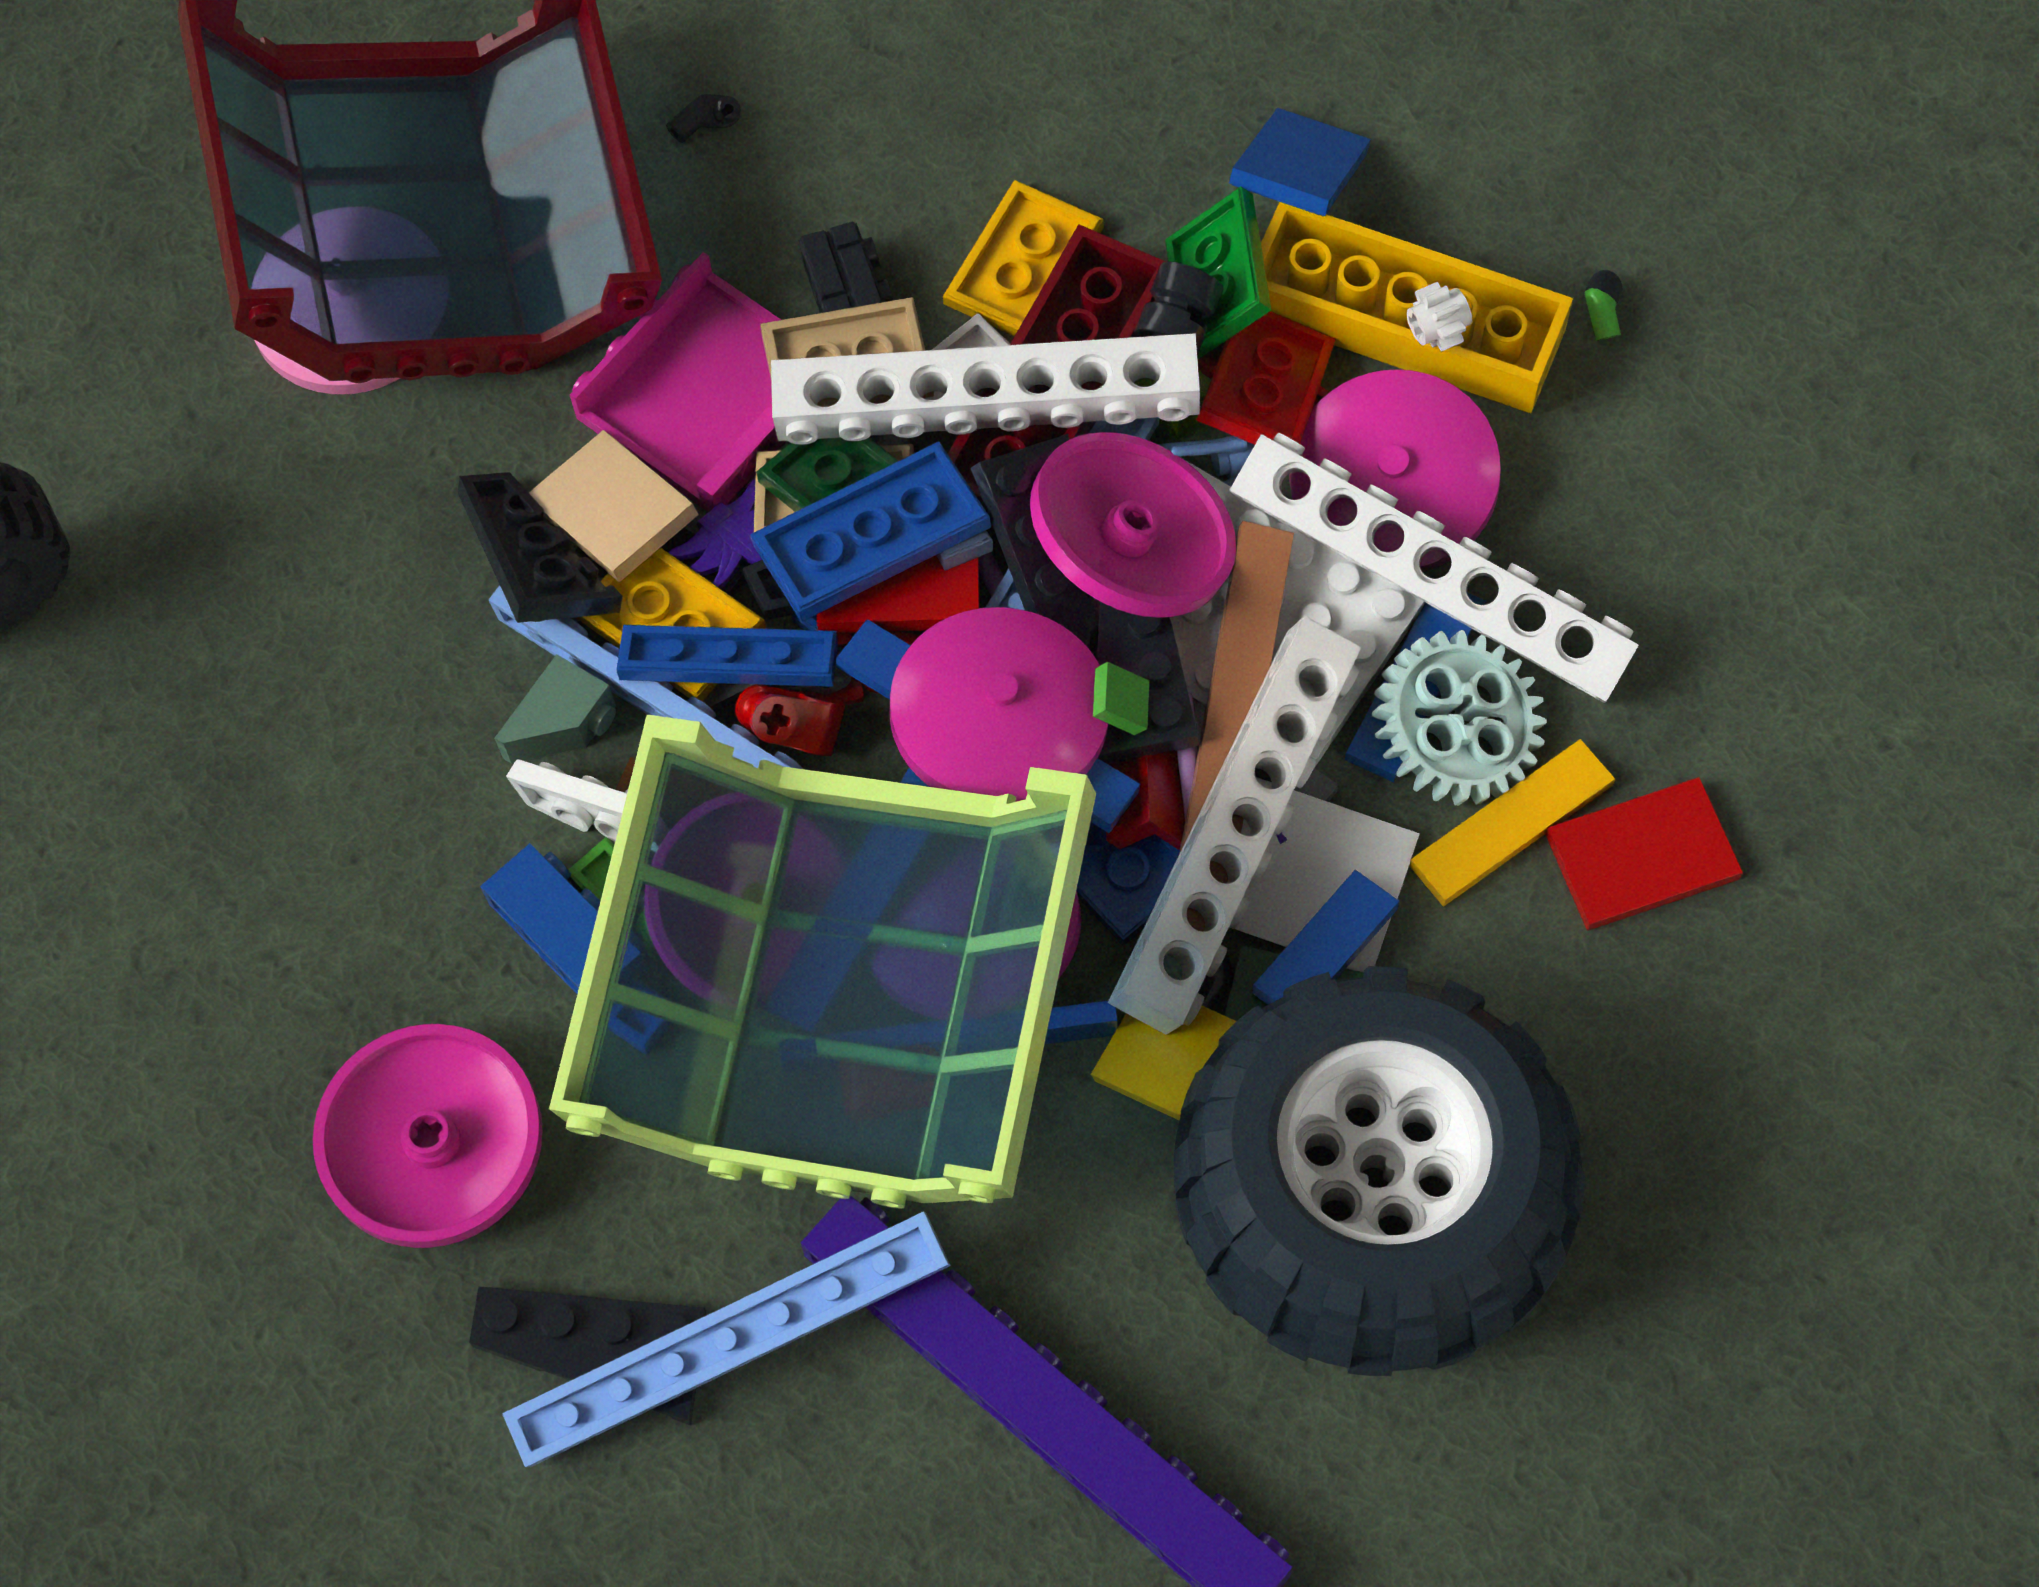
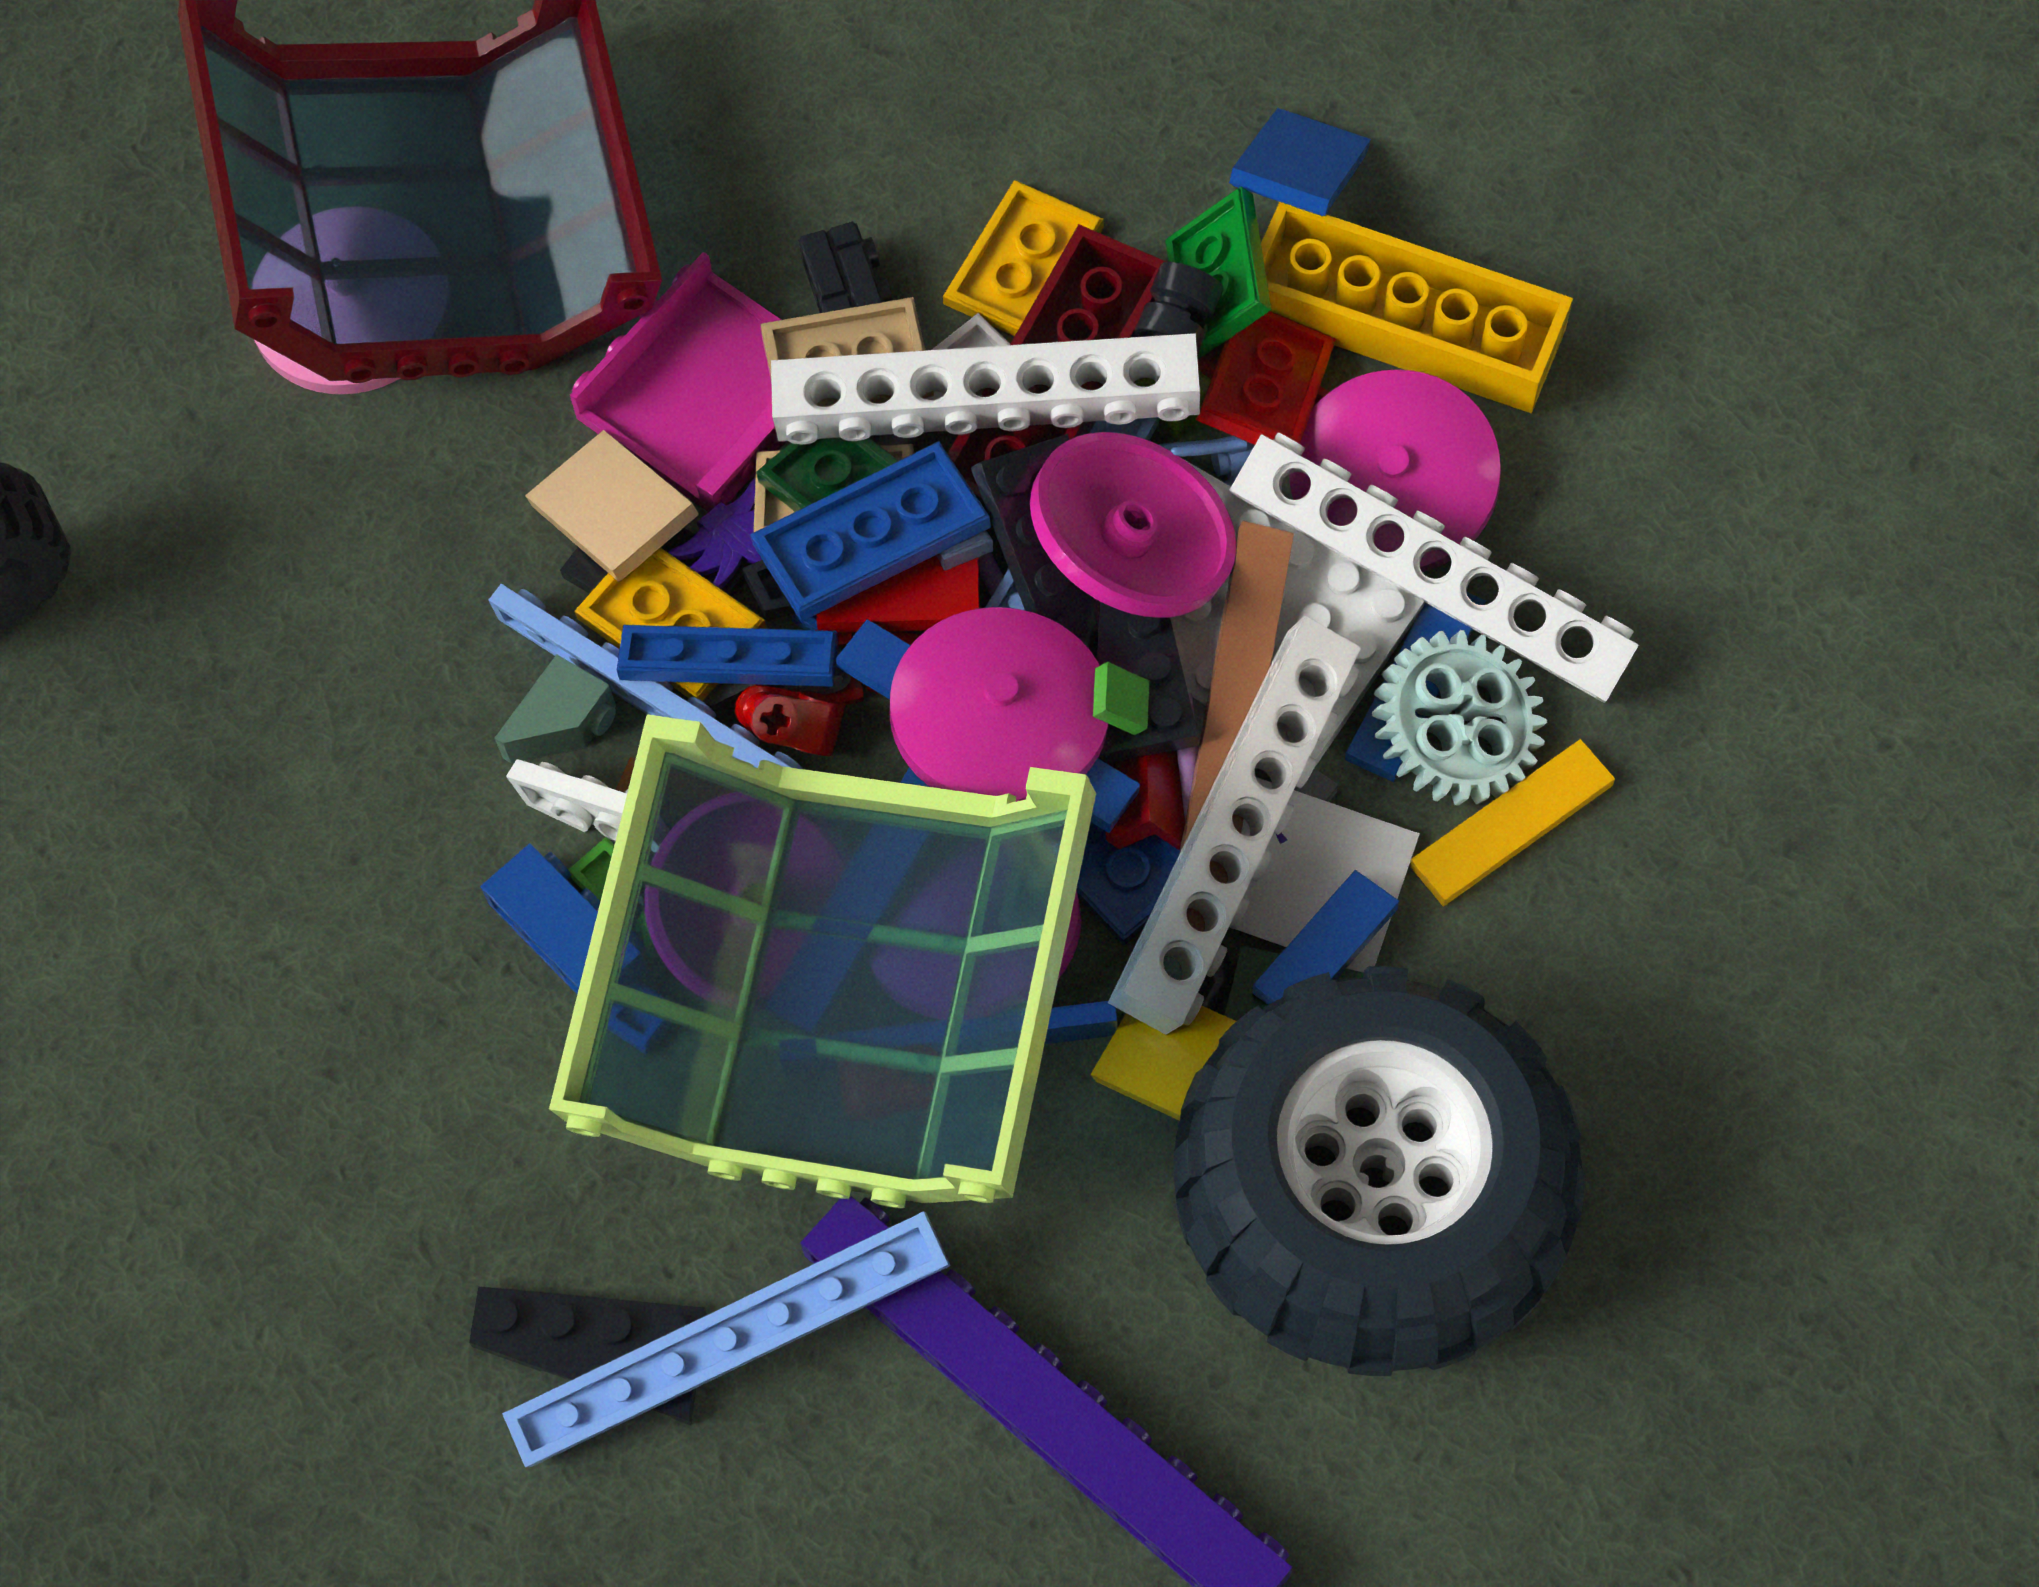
dark pink dish [313,1024,543,1248] -> none
black wing [458,472,622,623] -> none
black arm [666,94,741,143] -> none
white gear [1407,282,1472,352] -> none
red tile [1545,777,1743,931] -> none
bright green arm [1584,270,1623,341] -> none

